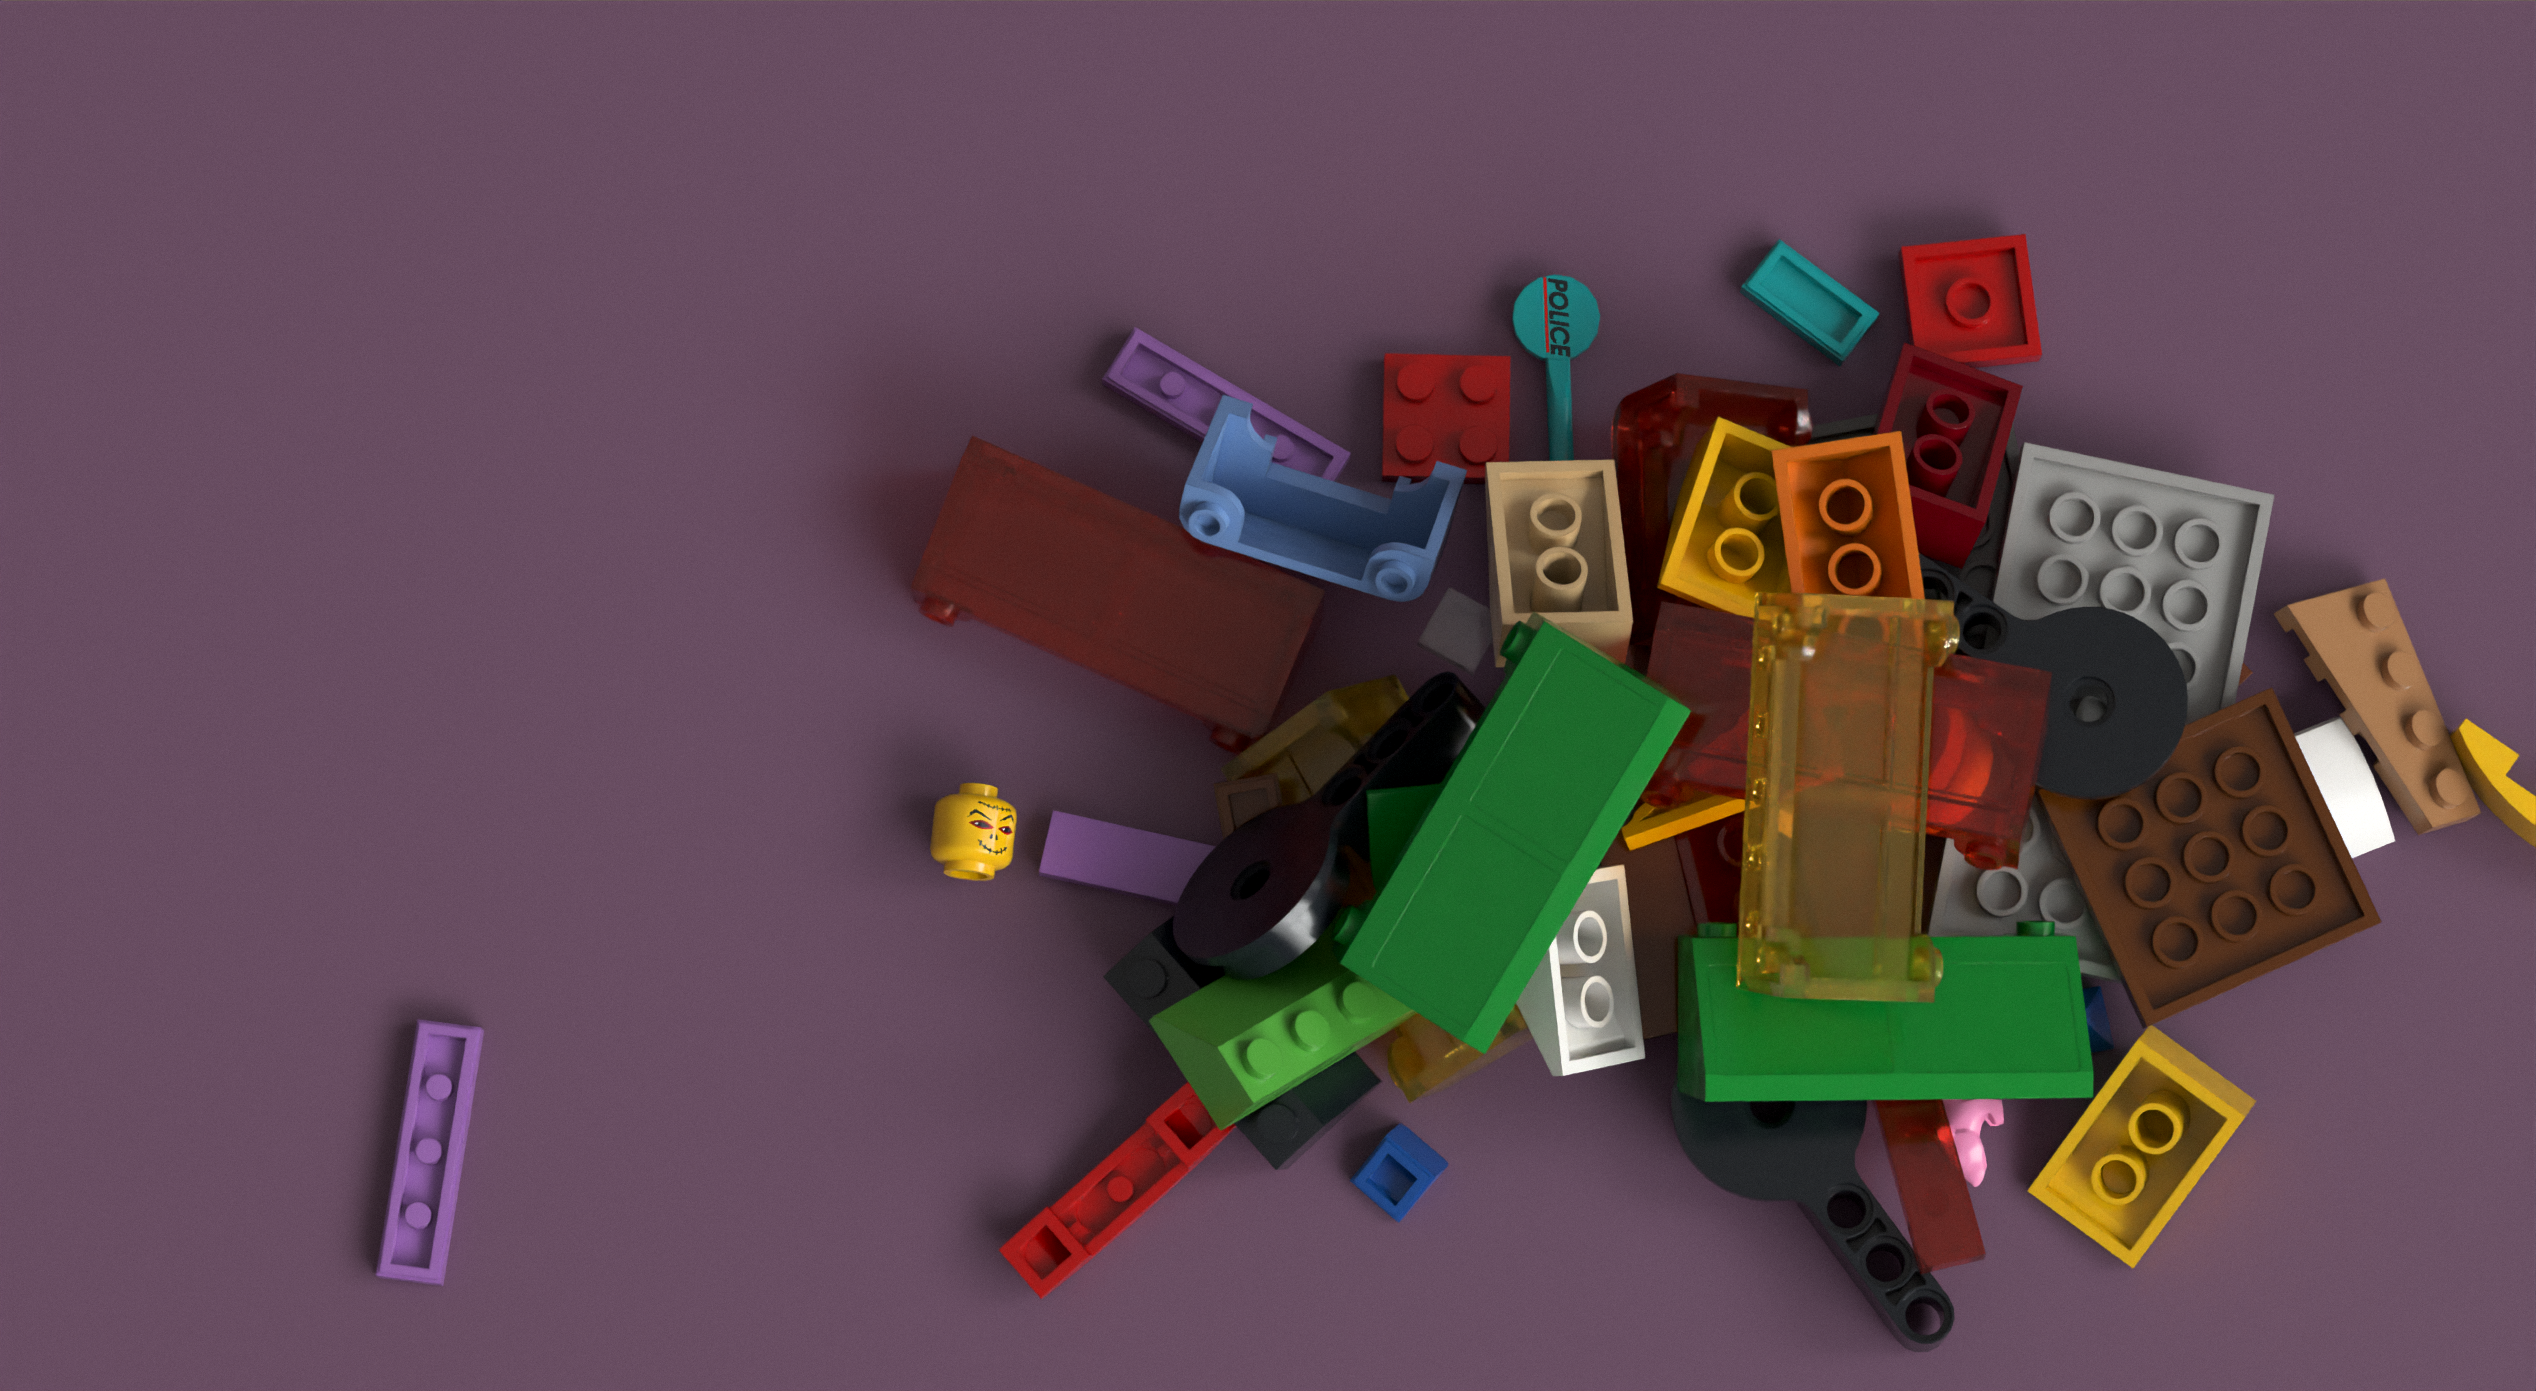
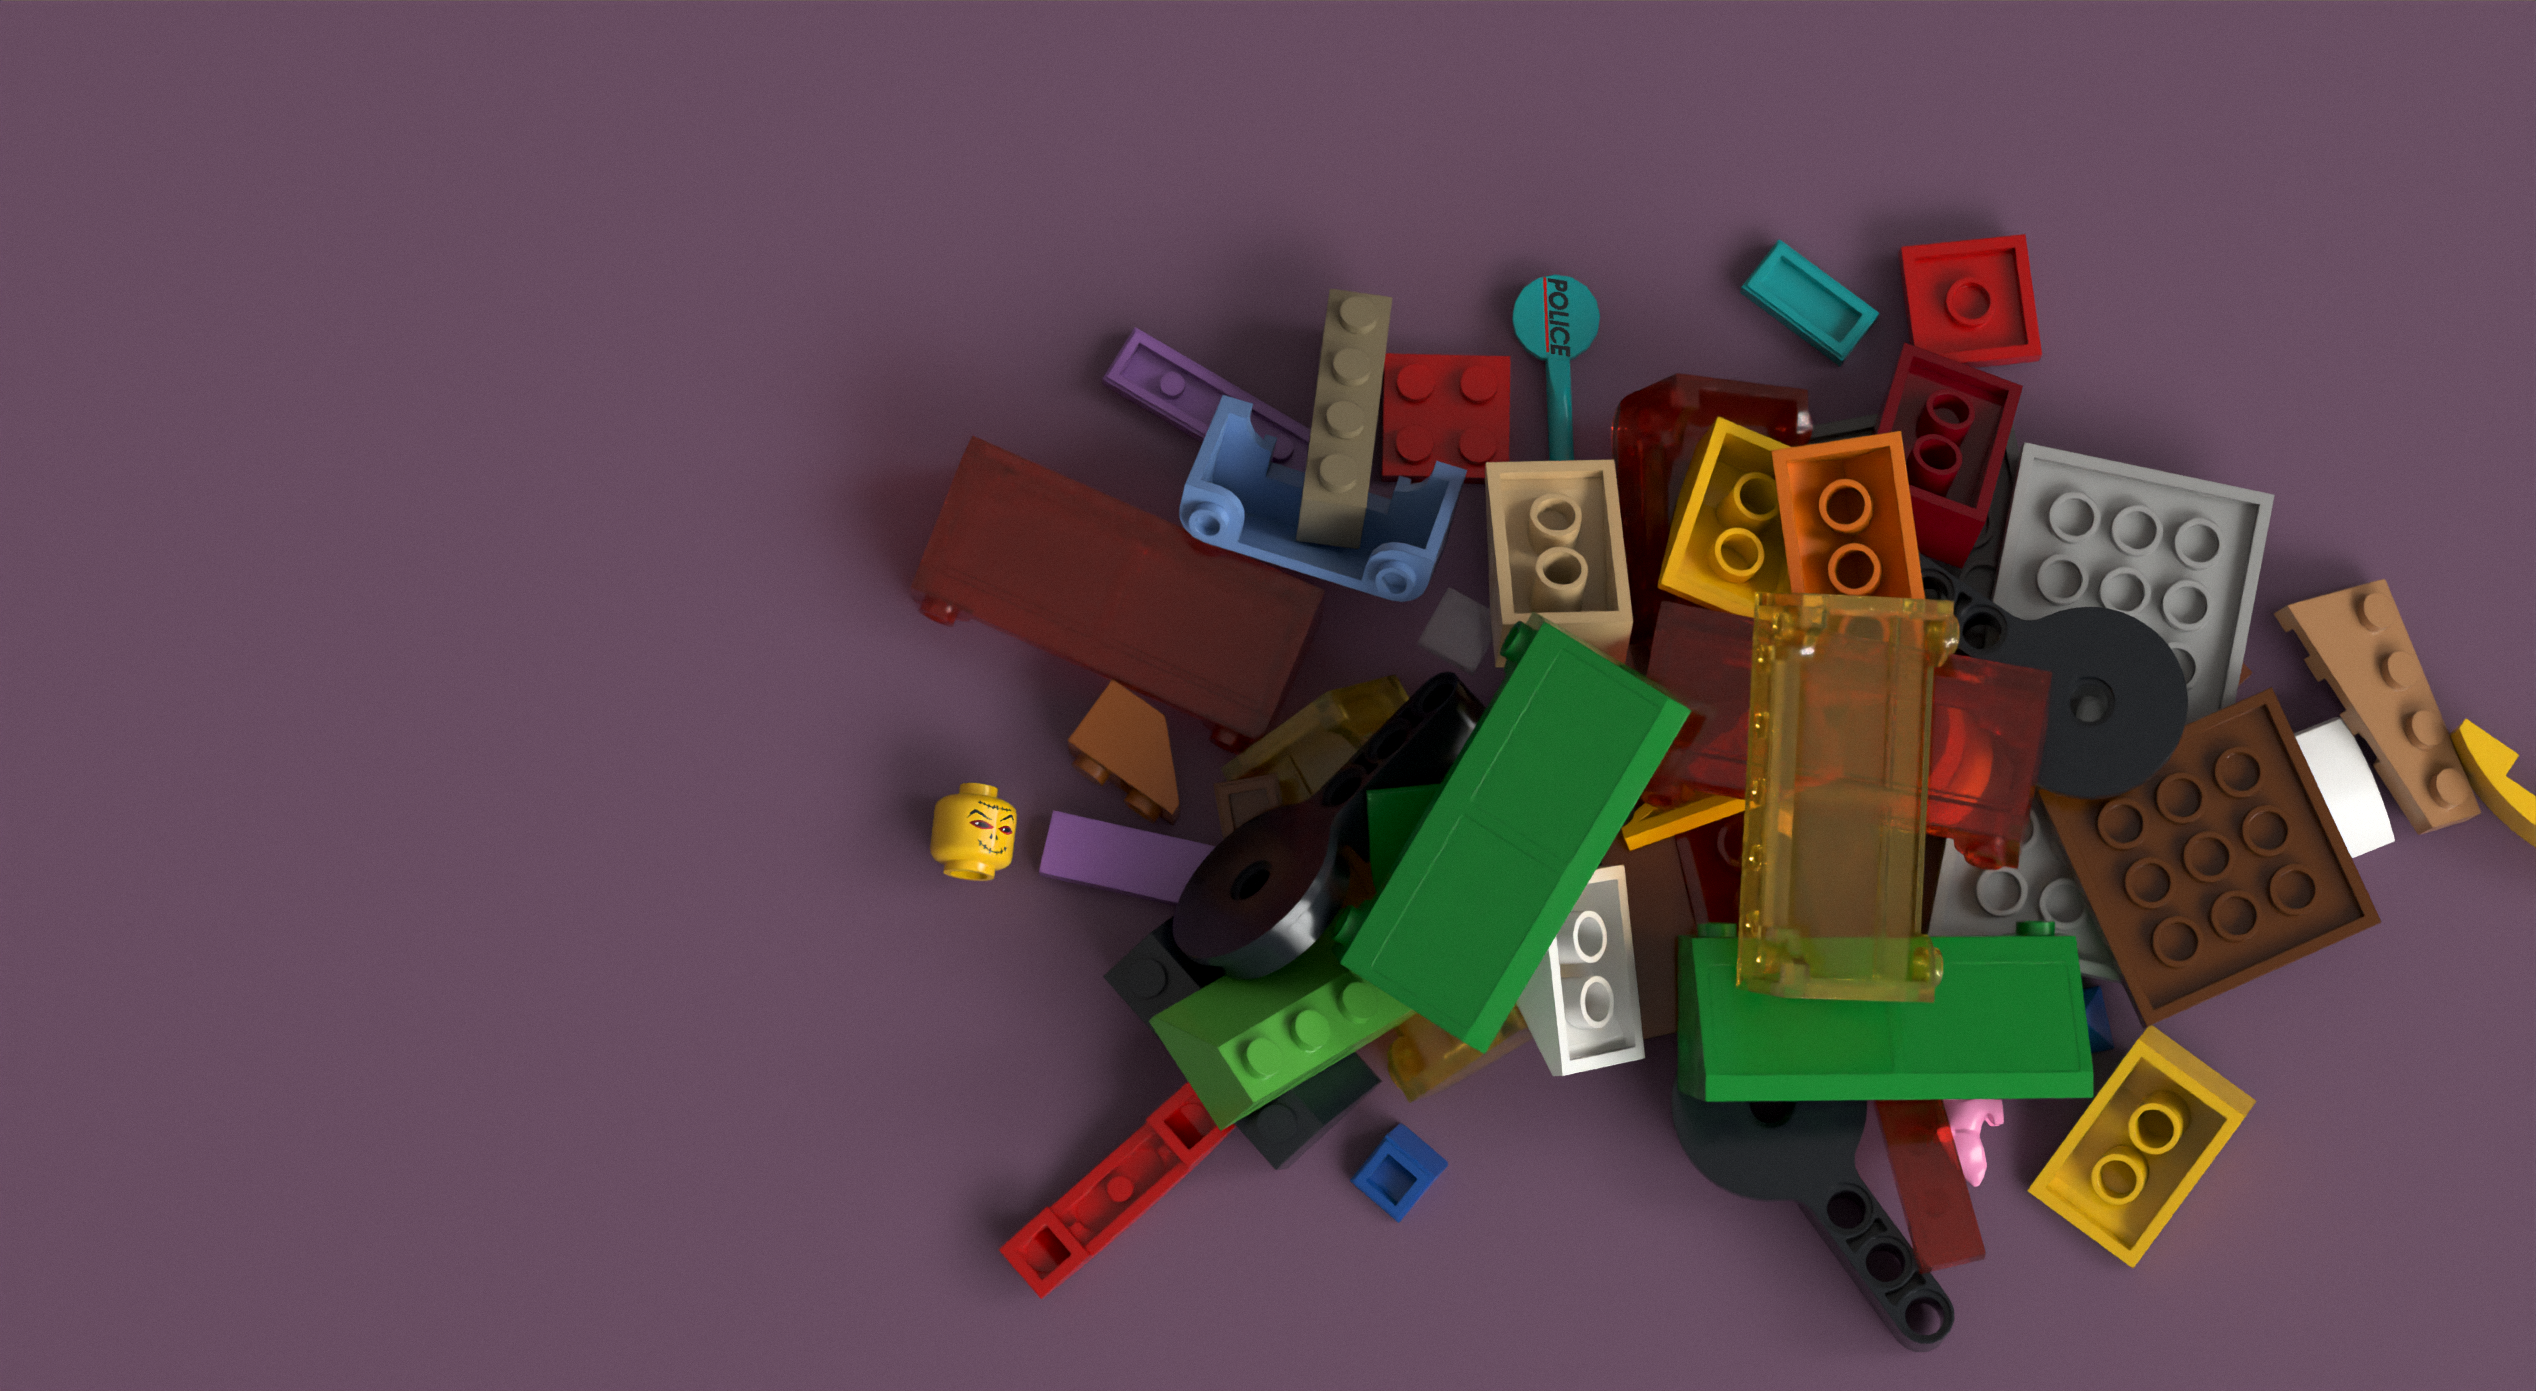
medium lavender tile [376,1019,484,1286] -> none
none -> dark orange slope [1068,679,1180,826]
none -> dark tan brick [1296,289,1392,549]

